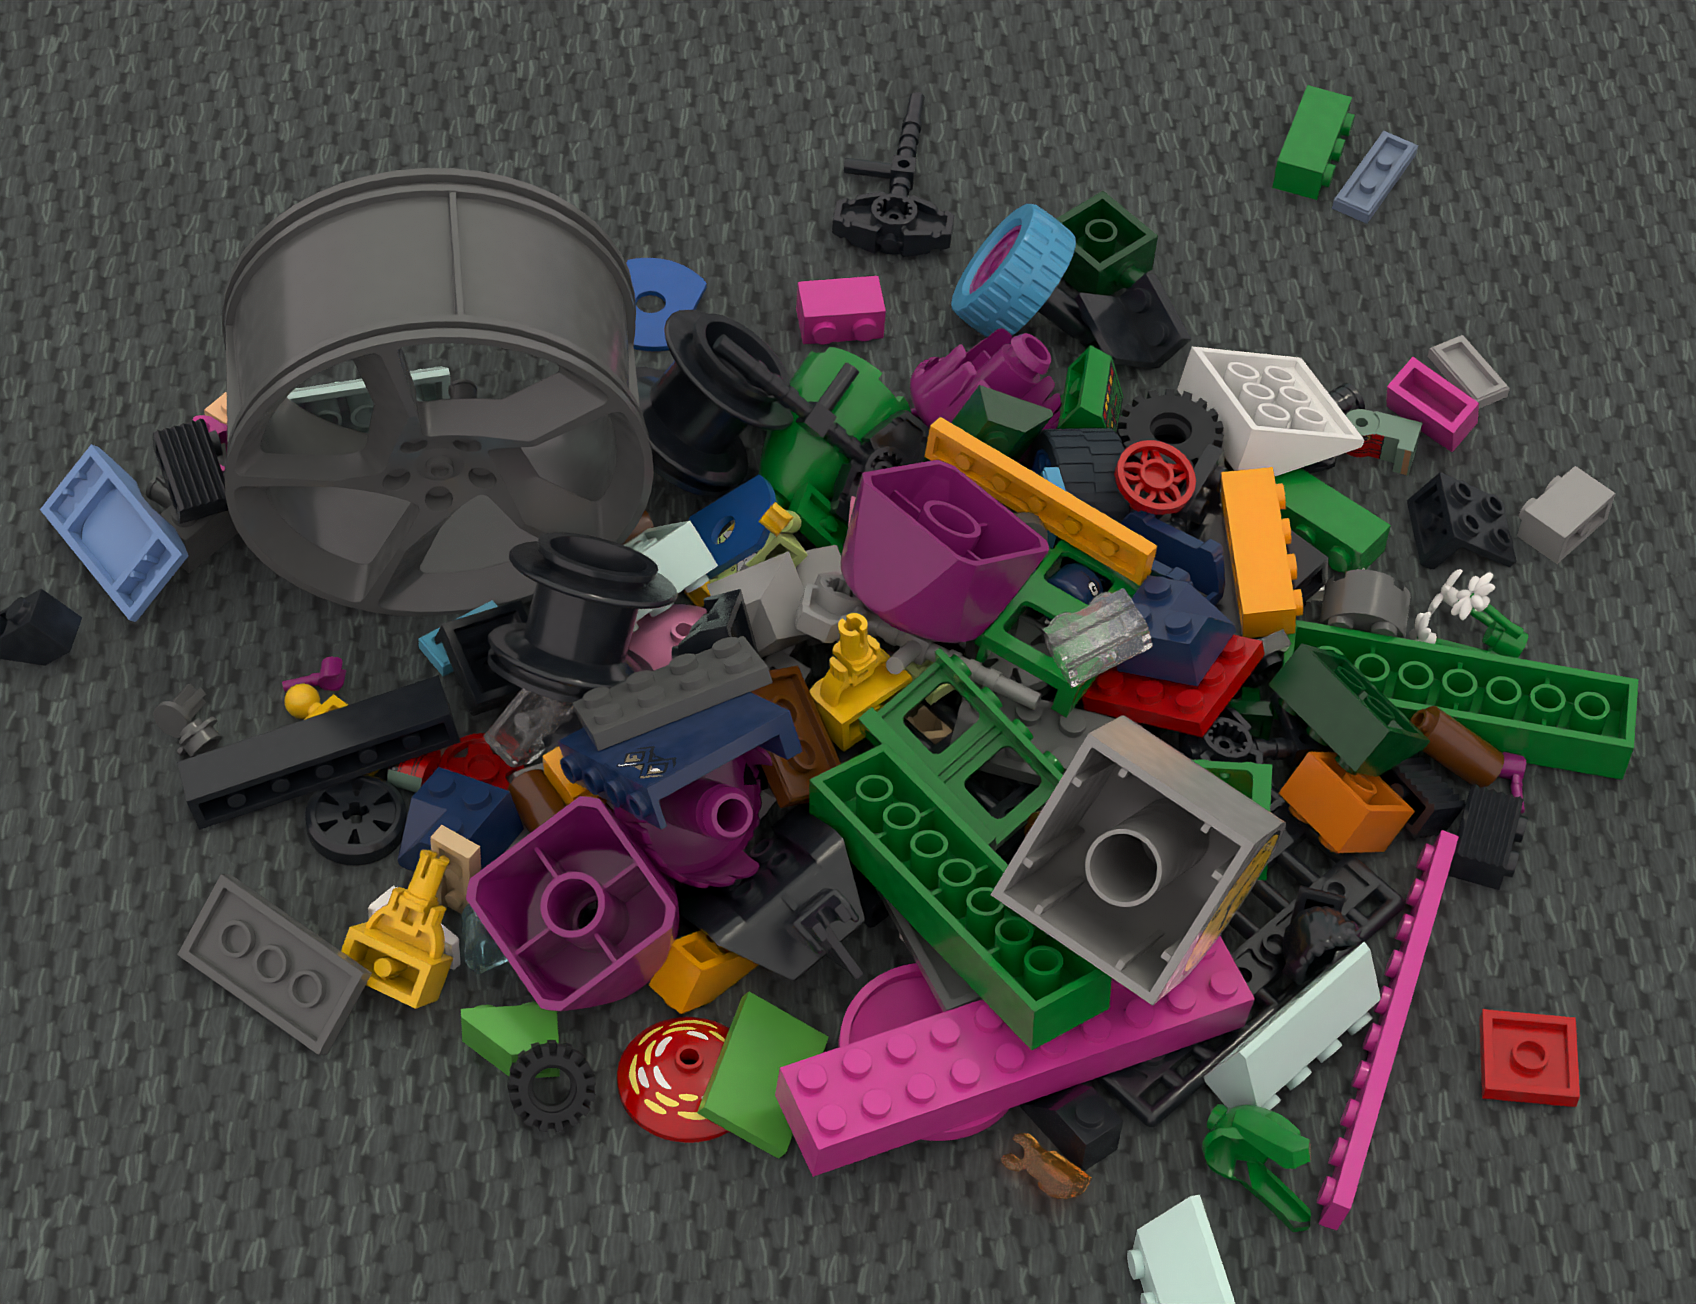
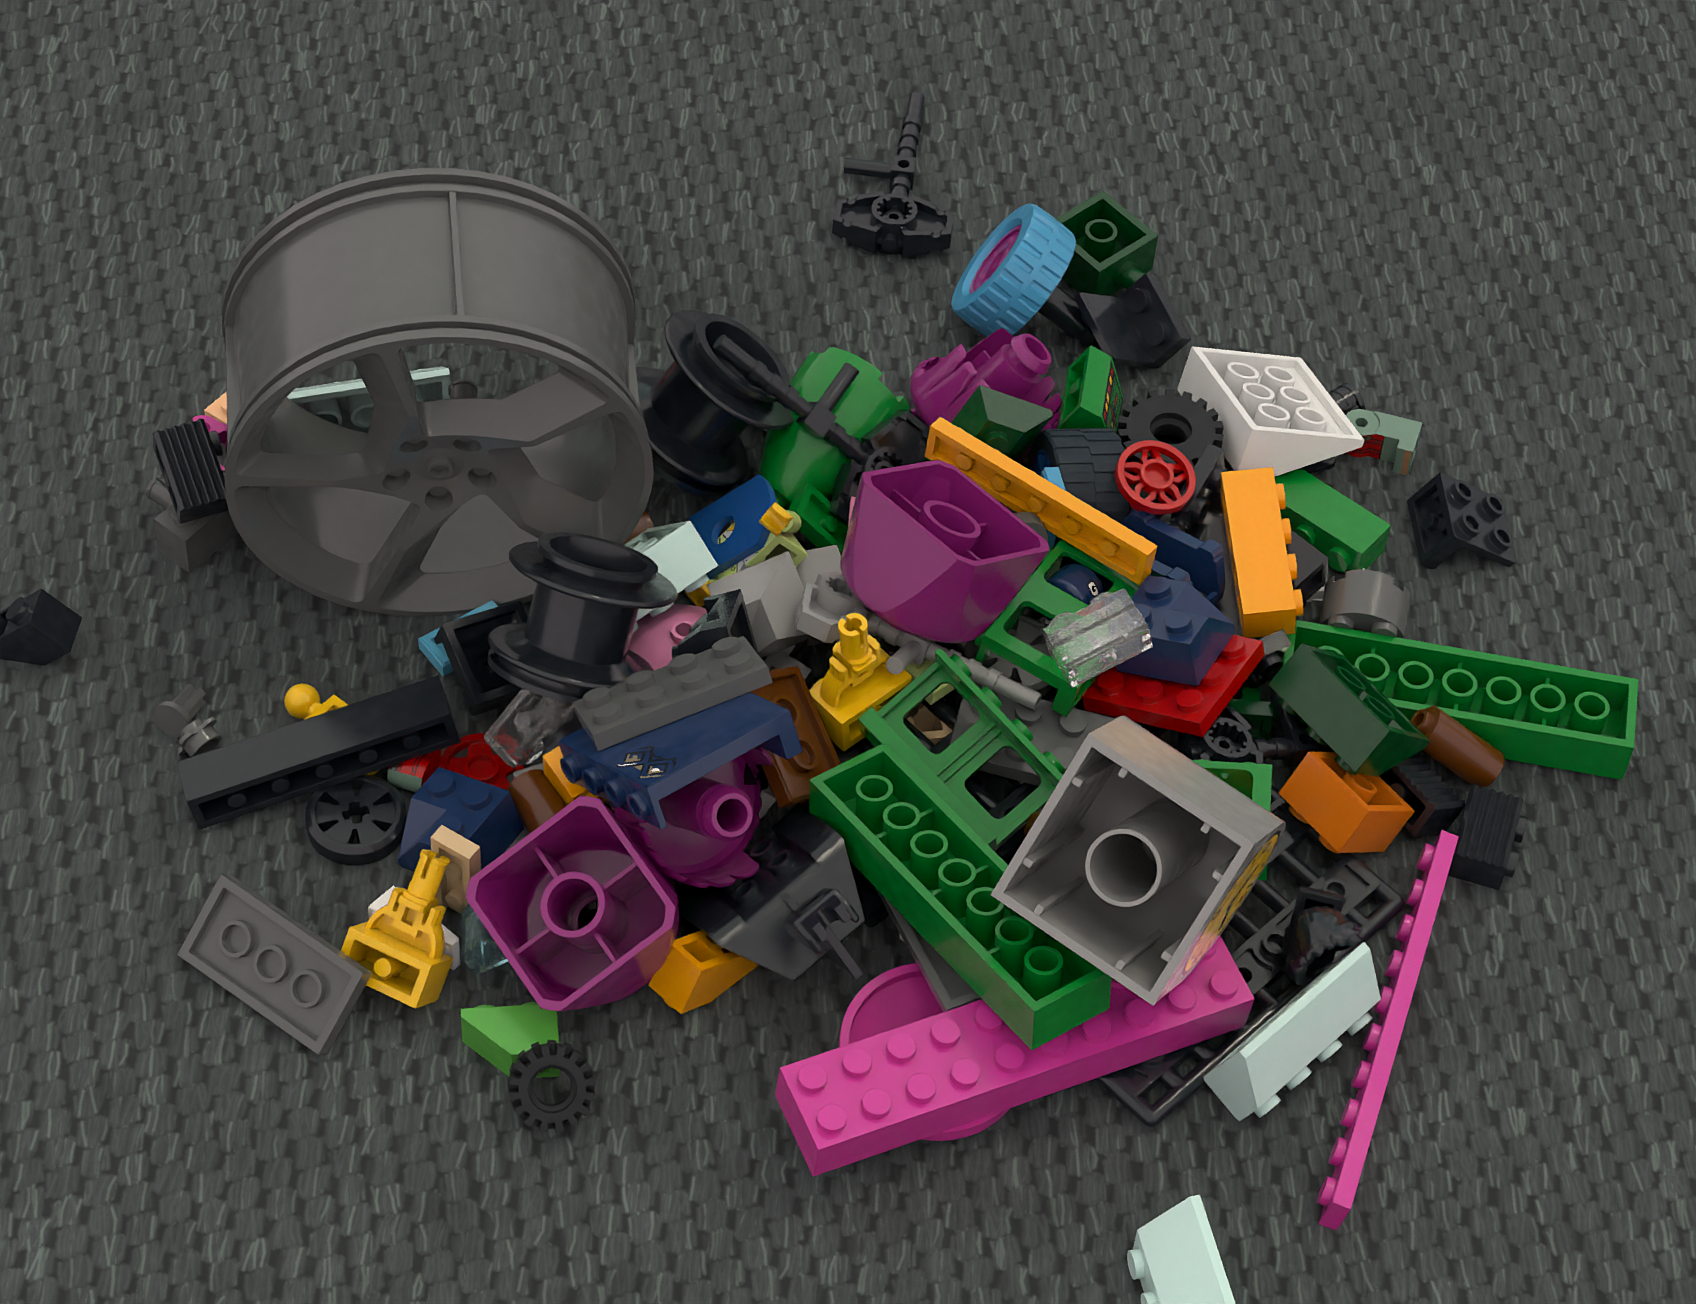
medium blue slope [40,444,188,622] -> none
magenta hand [282,656,346,692] -> none
red dish [617,1017,730,1143] -> none
blue piece [626,258,707,351] -> none
bright green tile [697,991,829,1159] -> none
dark pink brick [796,276,886,344] -> none
clear orange plate [1001,1132,1092,1199] -> none
black slope [1020,1084,1123,1174] -> none
green piece [1202,1104,1311,1232] -> none
green brick [1272,85,1355,200] -> none
sand blue tile [1332,131,1418,223] -> none
dark pink brick [1386,357,1479,452] -> none
plant [1409,569,1528,658] -> none
light grey tile [1428,335,1510,408] -> none
red plate [1479,1009,1580,1107] -> none
magenta hand [1498,752,1526,813] -> none
light grey brick [1517,466,1616,564] -> none

